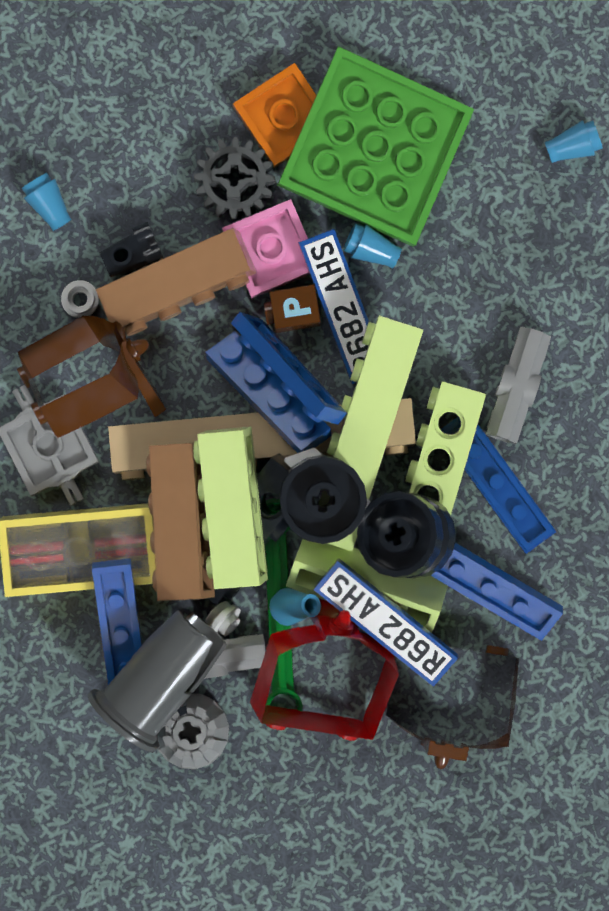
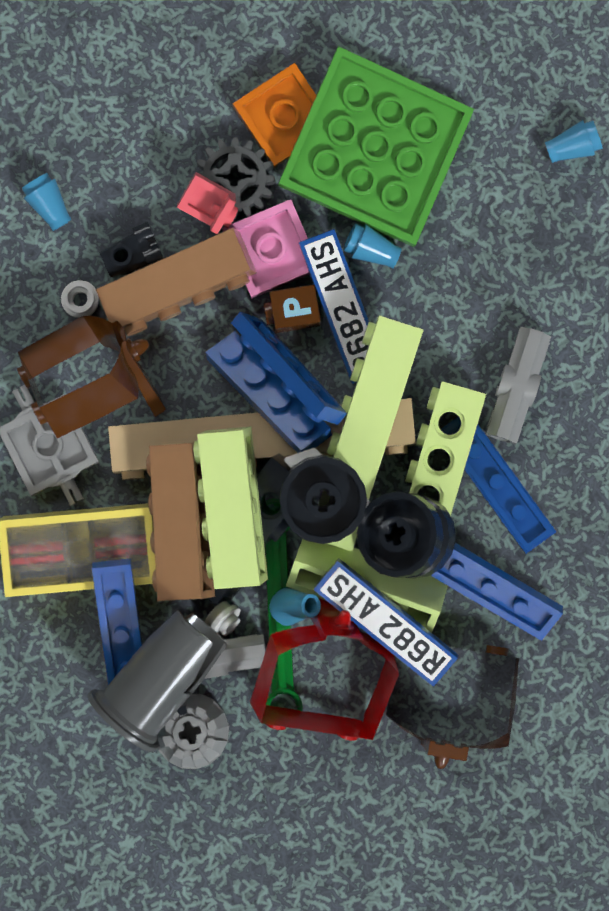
none -> coral bracket [177,172,239,234]

